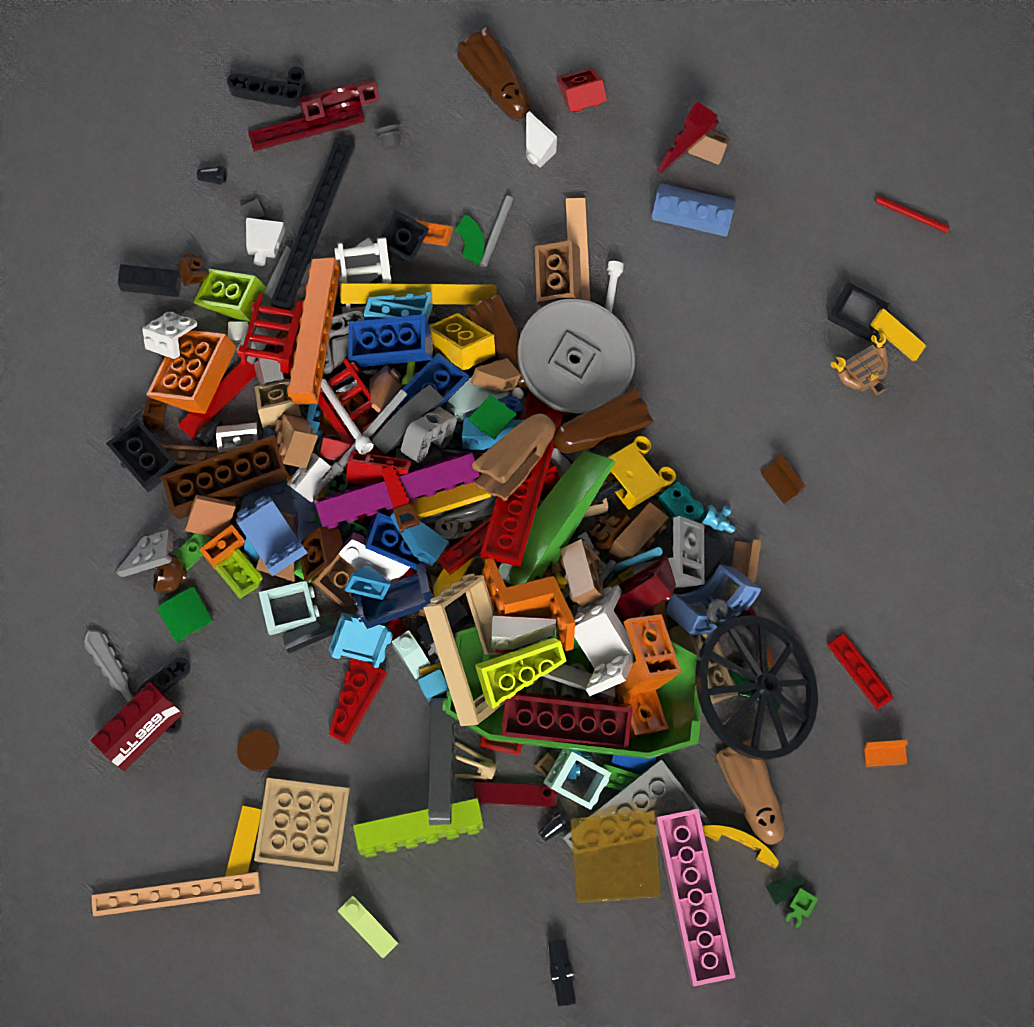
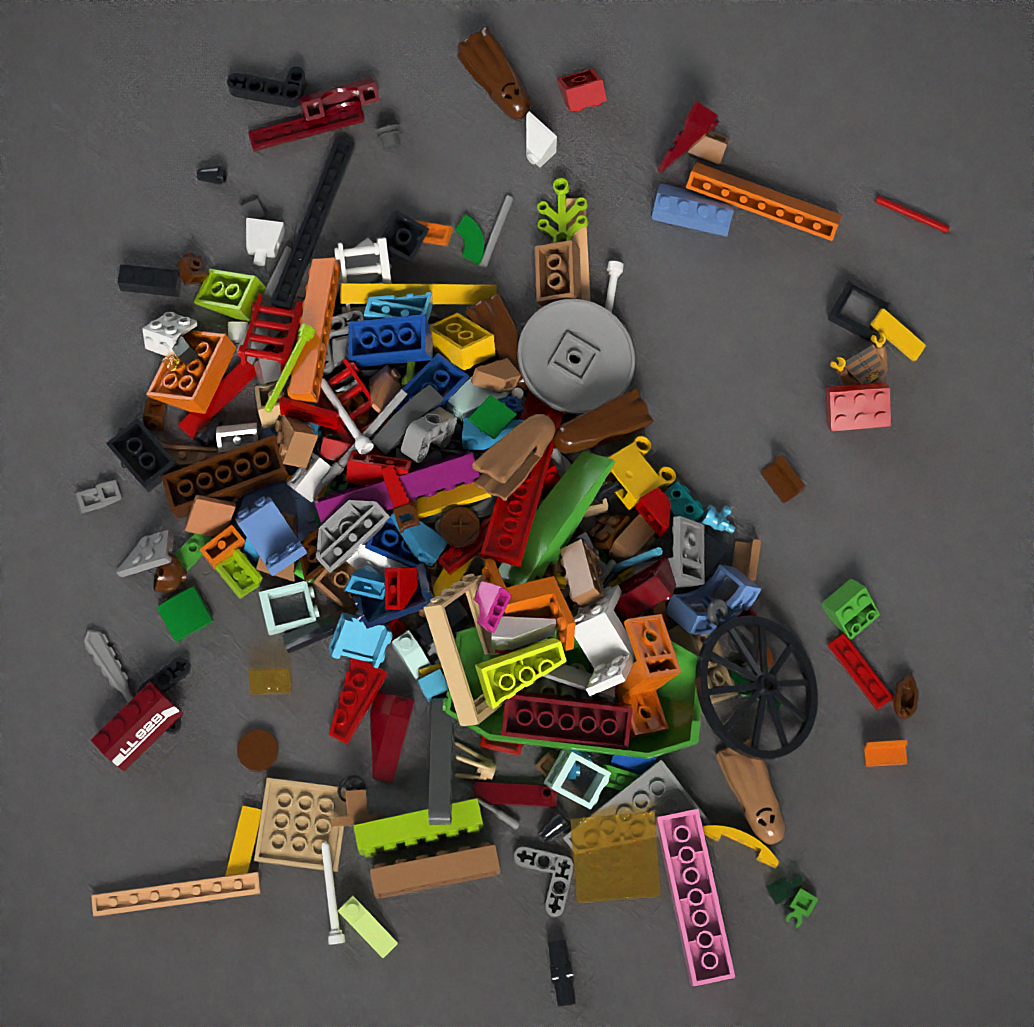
none -> light grey slope [76,480,122,514]
none -> pearl dark grey piece [162,336,199,371]
none -> clear yellow panel [248,668,292,695]
none -> lime piece [264,324,316,413]
none -> red tile [279,397,340,430]
none -> light grey wedge [316,500,390,573]
none -> white piece [321,842,345,945]
none -> medium nougat piece [331,775,378,827]
none -> dark red wedge [370,694,415,784]
none -> medium nougat brick [370,842,500,899]
none -> red slope [385,567,417,610]
none -> reddish brown tile [439,507,480,548]
none -> dark pink arch [473,581,512,633]
none -> light grey piece [478,798,520,829]
none -> light grey beam [514,847,573,917]
none -> lime plant [537,178,588,243]
none -> red slope [635,487,671,538]
none -> orange brick [686,162,842,241]
none -> bright green slope [821,578,880,640]
none -> brick [826,382,891,431]
none -> reddish brown arm [893,675,919,719]

